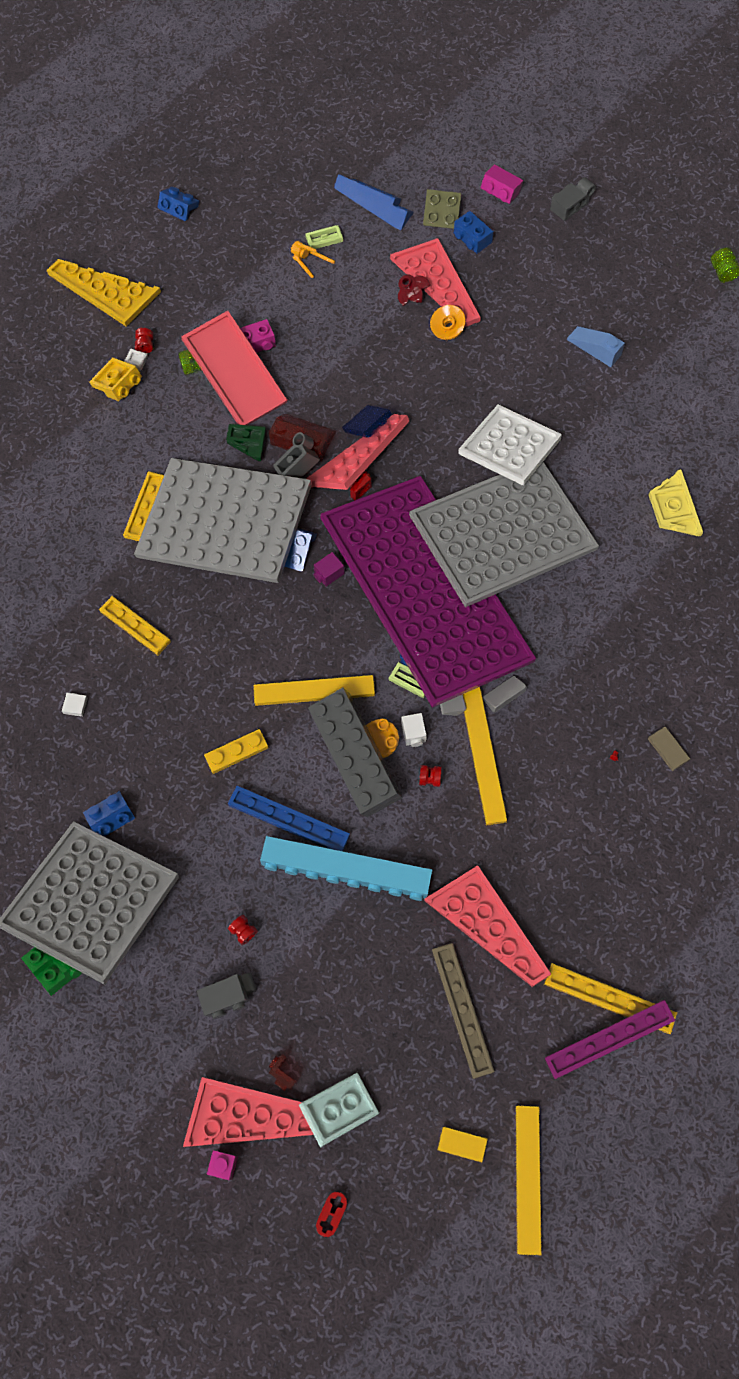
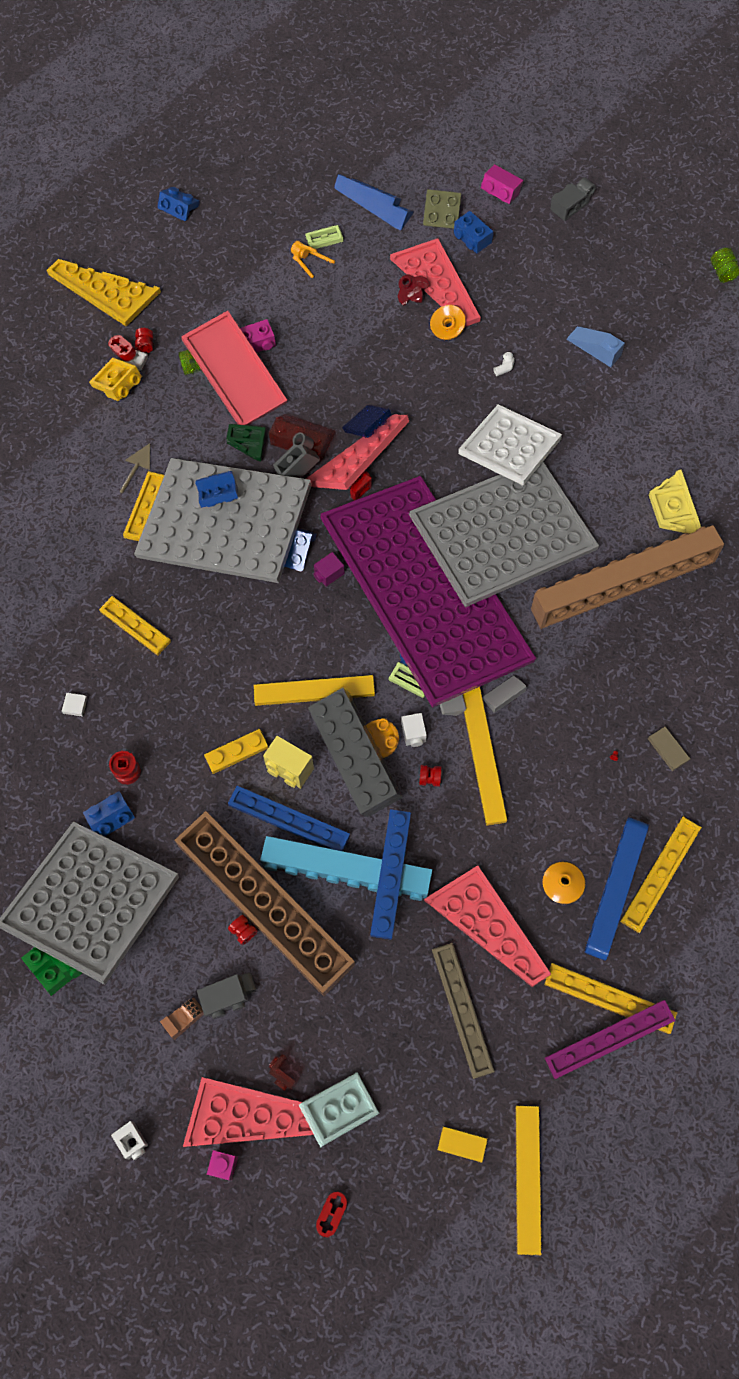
none -> red beam [108,335,136,361]
none -> red wheel [109,751,141,785]
none -> white brick [111,1121,148,1160]
none -> dark tan piece [120,443,150,493]
none -> nougat leg [160,998,204,1040]
none -> medium nougat brick [175,811,355,996]
none -> blue bracket [195,471,238,508]
none -> light yellow brick [263,736,314,789]
none -> blue plate [370,809,411,940]
none -> white arm [493,352,515,376]
none -> medium nougat brick [531,525,724,629]
none -> light orange dish [543,862,585,904]
none -> blue beam [584,817,649,961]
none -> yellow tile [620,816,702,933]

